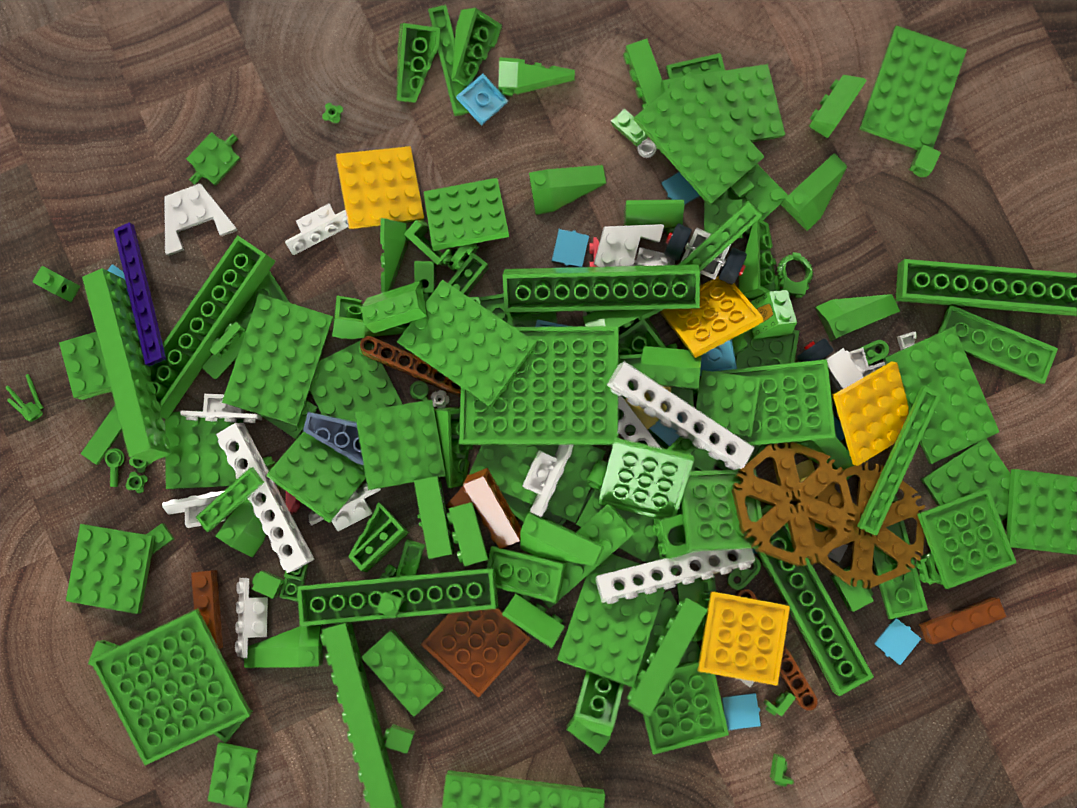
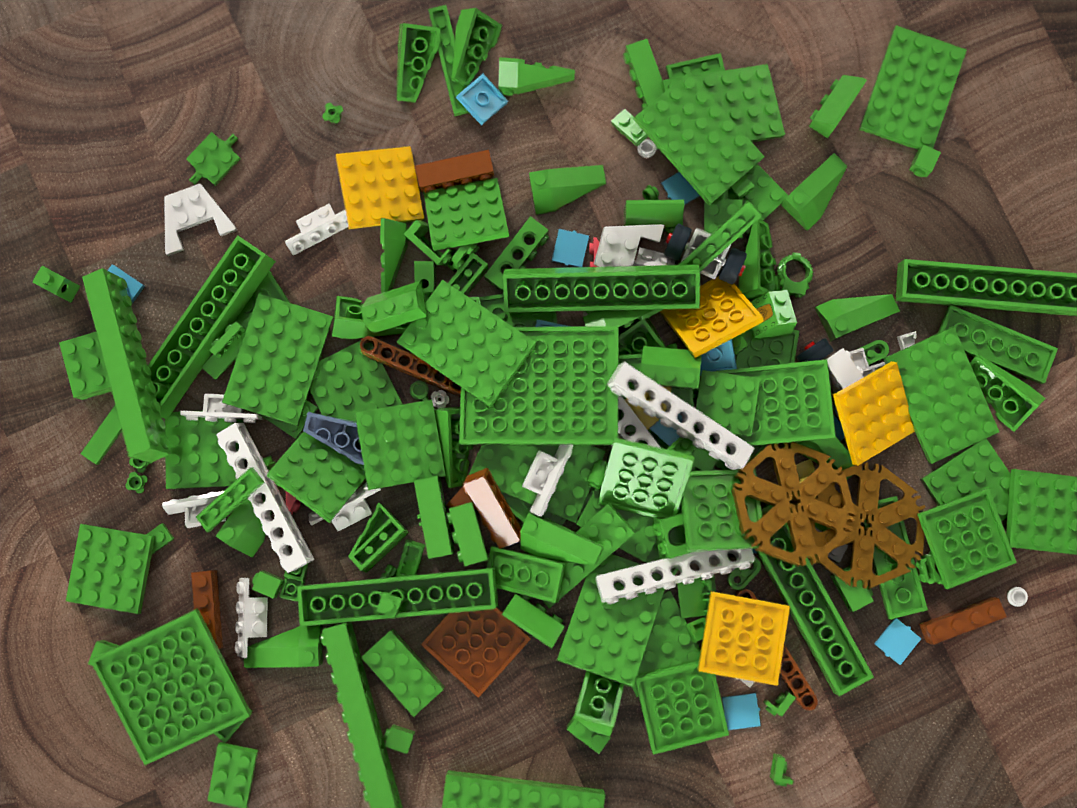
bright green plant [6,374,44,422] -> none
bright green plate [105,448,125,487] -> none
dark purple plate [114,222,166,366] -> none
bright green brick [627,598,707,717] -> none
bright green plate [857,386,941,536] -> none
none -> dark orange brick [415,150,494,193]
none -> bright green brick [484,216,549,293]
none -> bright green plate [642,185,659,200]
none -> bright green wedge [970,354,1046,432]
none -> white plate [1007,587,1028,607]

